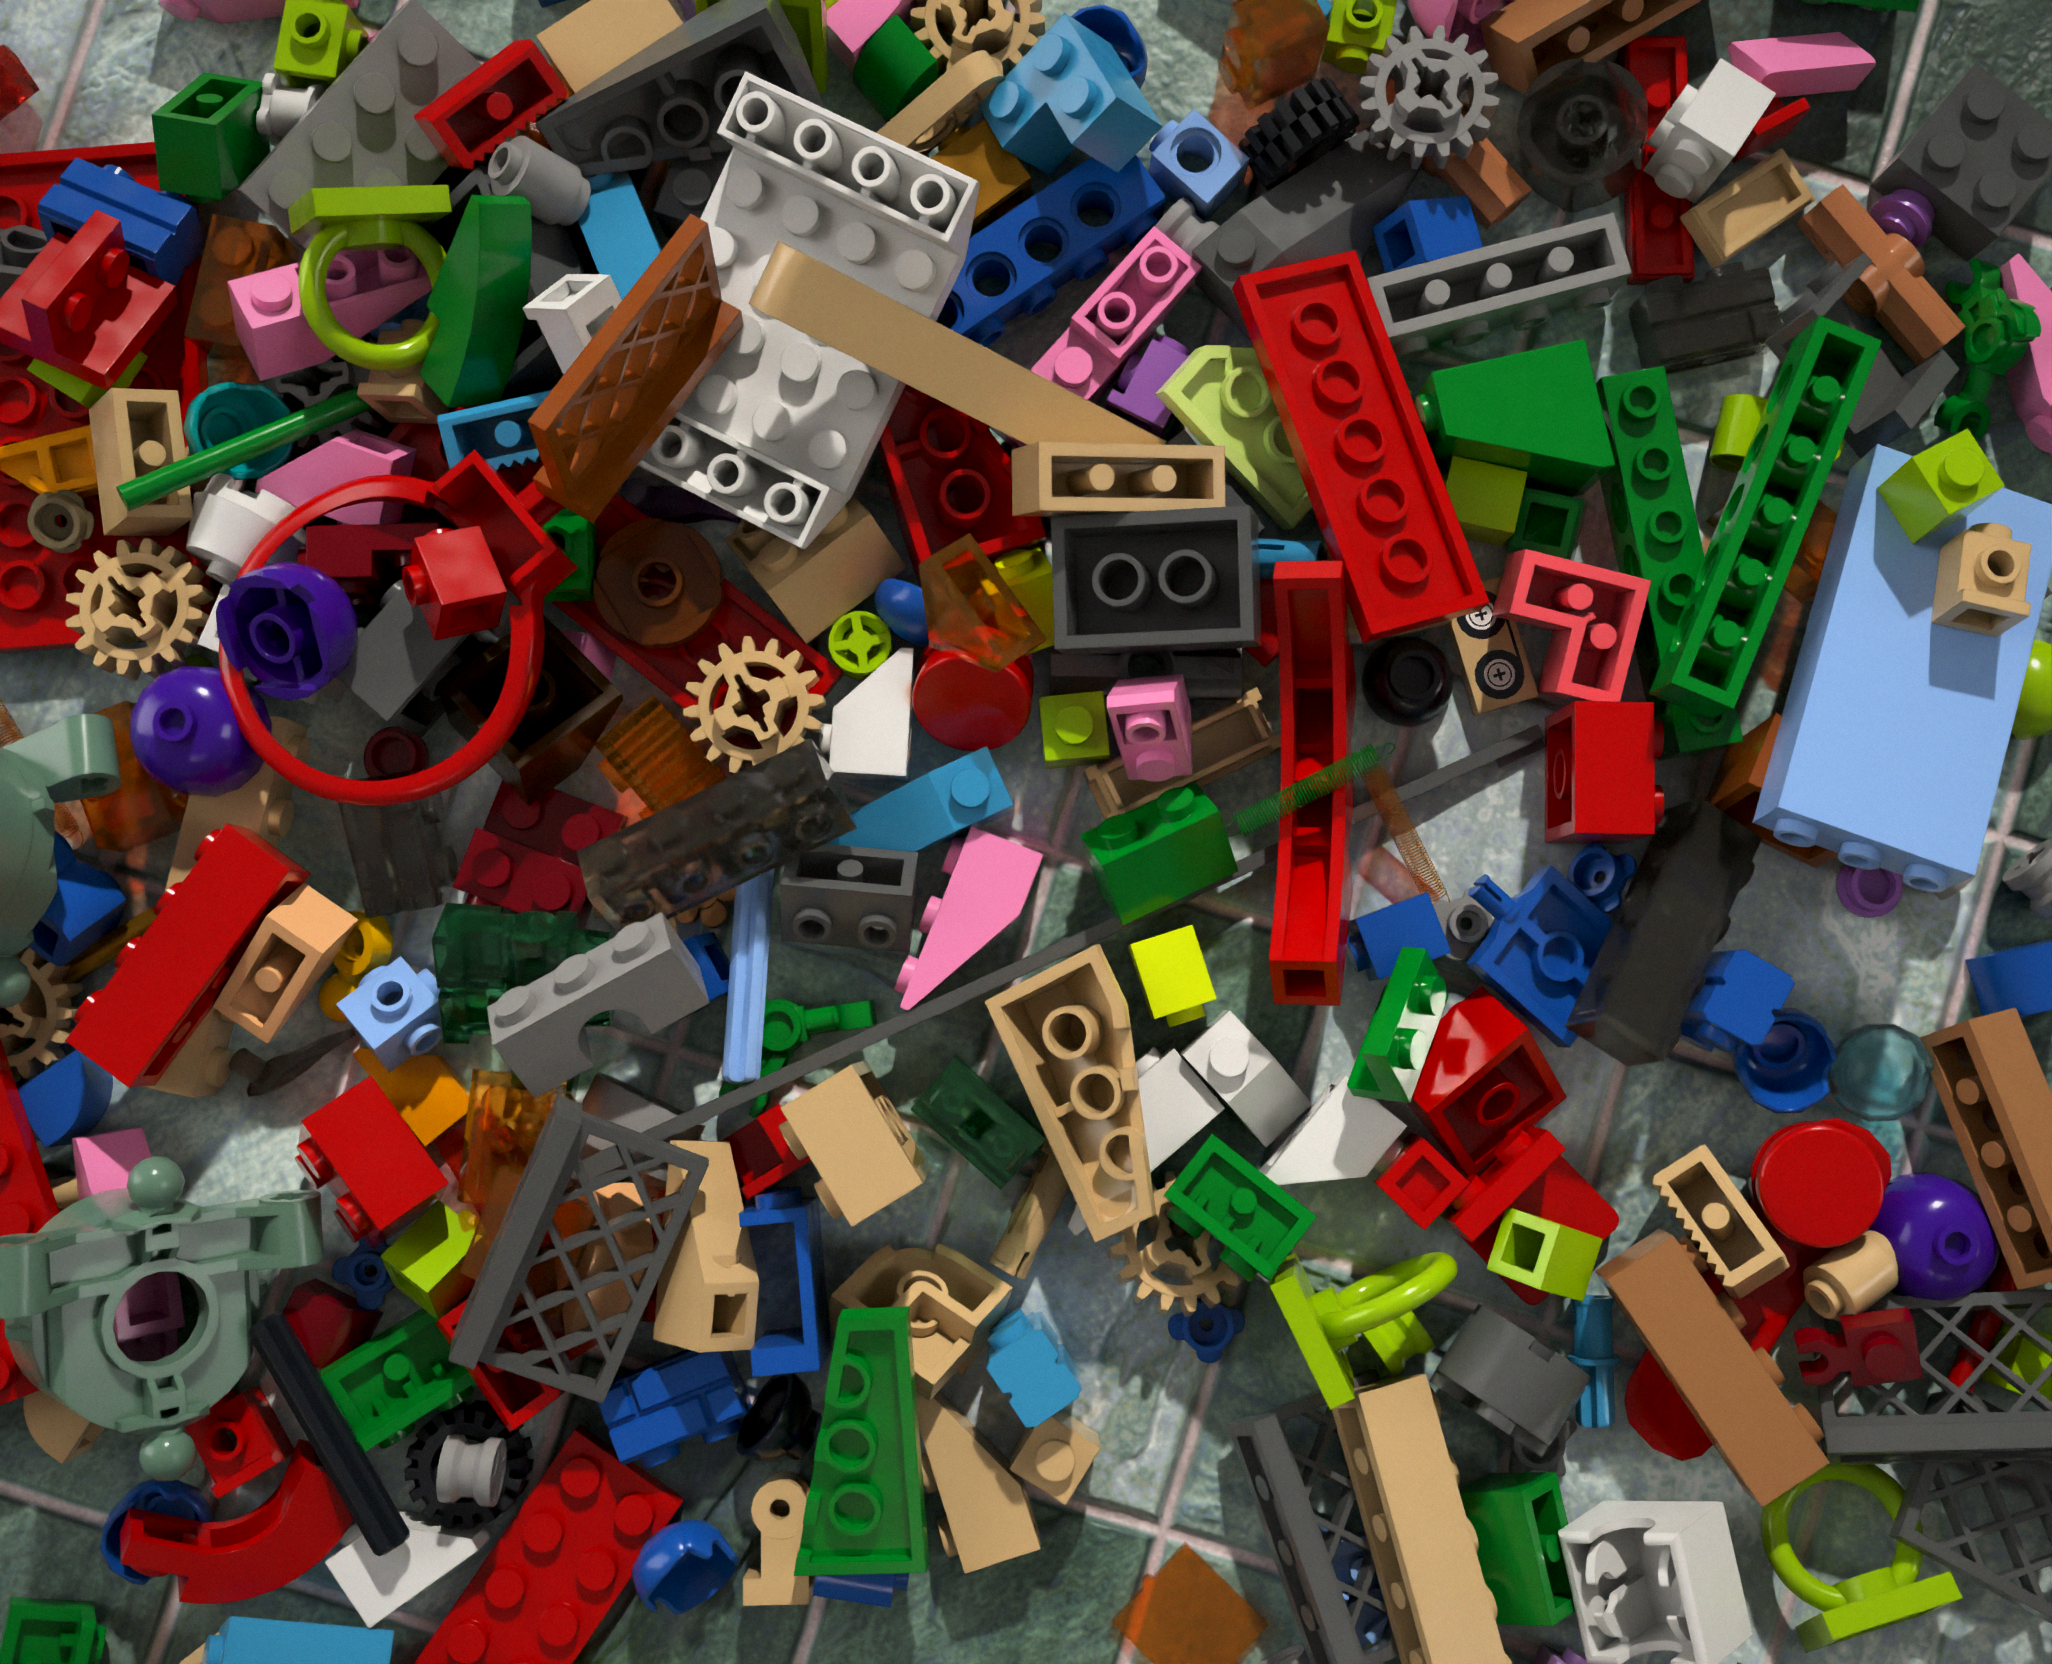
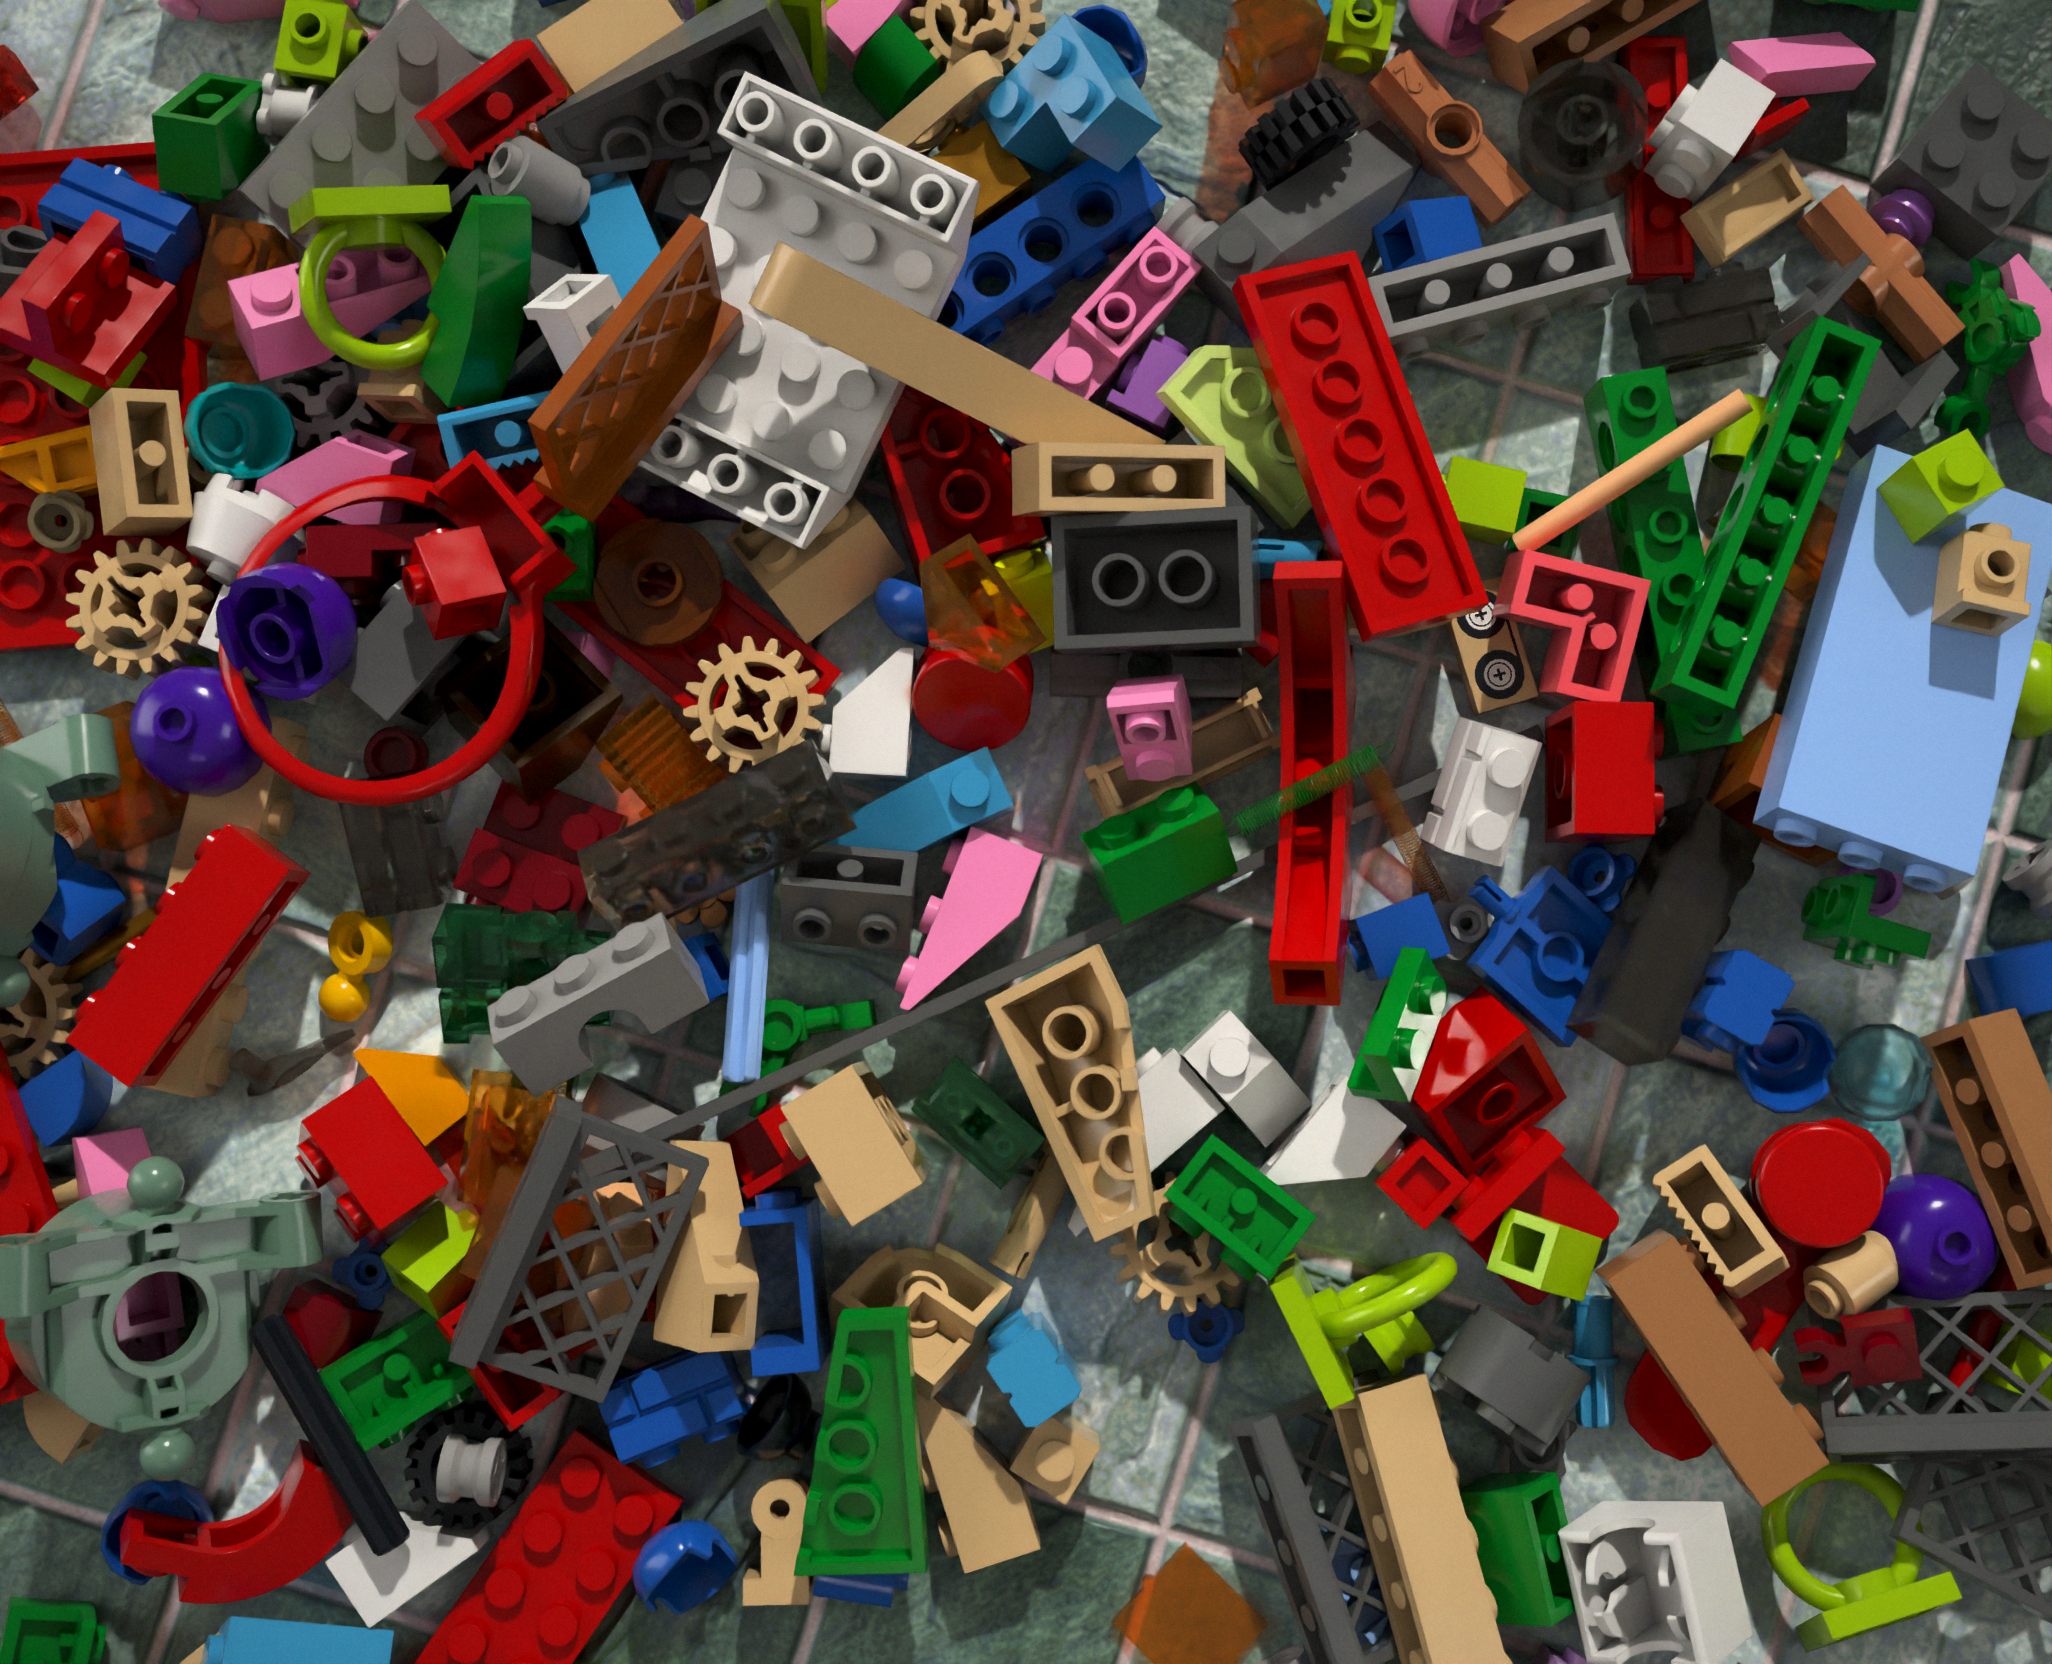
green bar [116,386,372,511] -> none
red brick [185,1385,295,1499] -> none
light nougat slope [213,883,358,1044] -> none
light blue brick [336,956,452,1073] -> none
lime wheel [828,611,894,681] -> none
lime brick [1038,691,1110,769] -> none
neon yellow brick [1128,925,1217,1027] -> none
light blue brick [1149,109,1250,222] -> none
light grey gear [1357,25,1500,170] -> none
black piece [1362,636,1453,727] -> none
green slope [1413,339,1615,497] -> none
none -> white brick [1420,717,1543,867]
none -> light nougat bar [1512,388,1753,551]
none -> green bracket [1801,872,1932,970]

